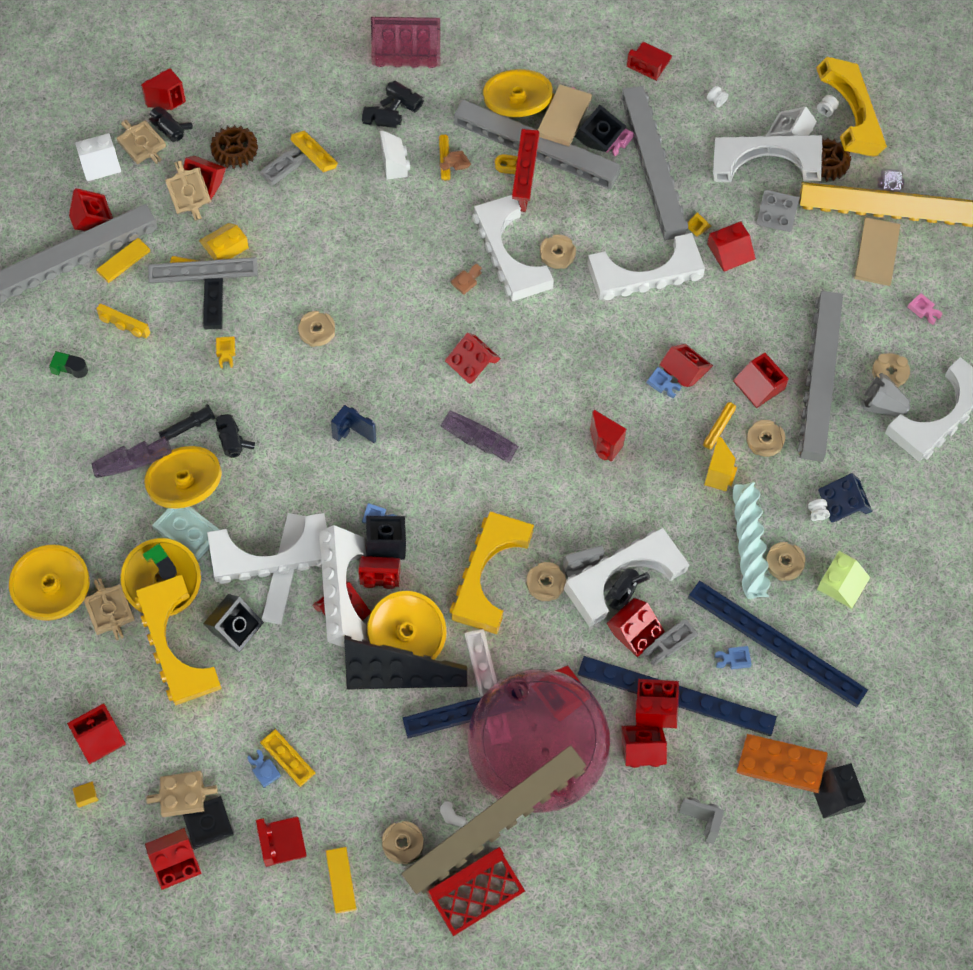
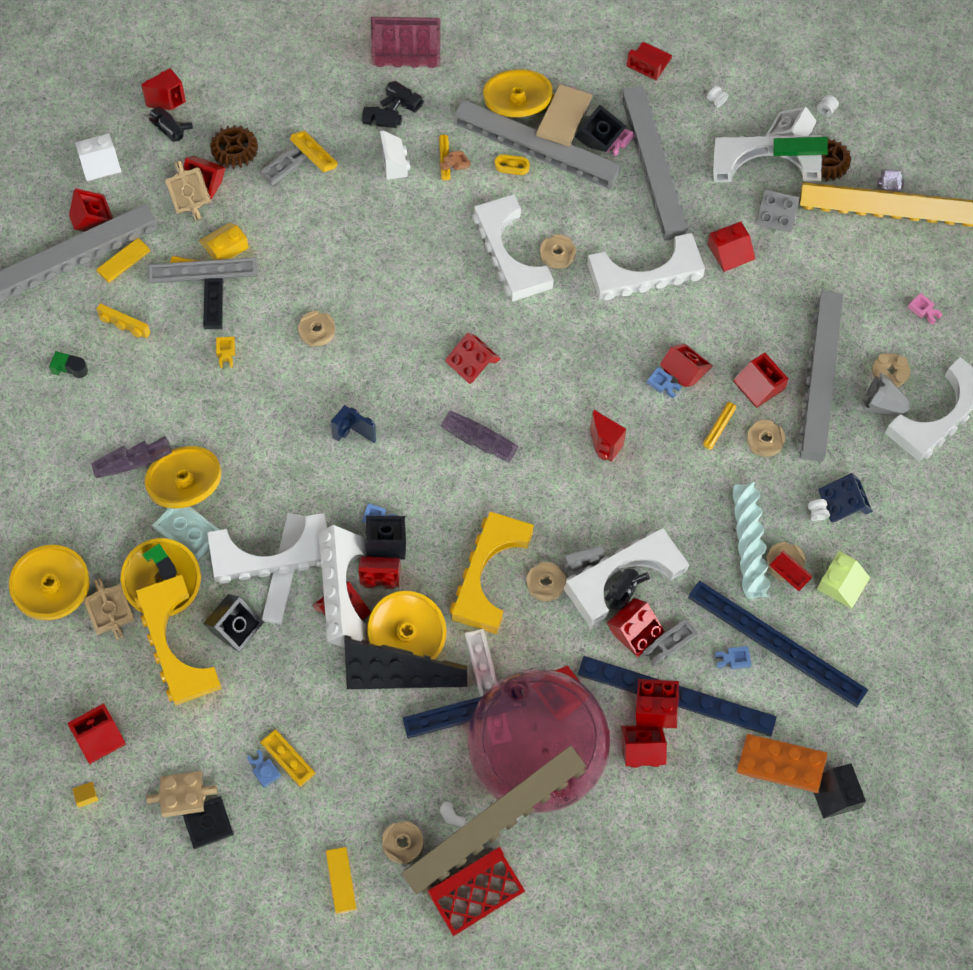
tan plate [117,120,166,165] -> none
red slope [145,828,202,890] -> none
black pin [158,404,216,443] -> none
black piece [215,414,255,458] -> none
red bracket [256,817,307,867] -> none
nougat plate [451,263,482,295] -> none
red fence [512,129,540,212] -> none
light grey bracket [679,797,724,844] -> none
yellow slope [688,212,712,237] -> none
yellow slope [704,436,737,491] -> none
yellow arch [816,57,887,156] -> none
tan tile [854,217,901,286] -> none
none -> red plate [769,550,813,591]
none -> green tile [773,136,828,156]

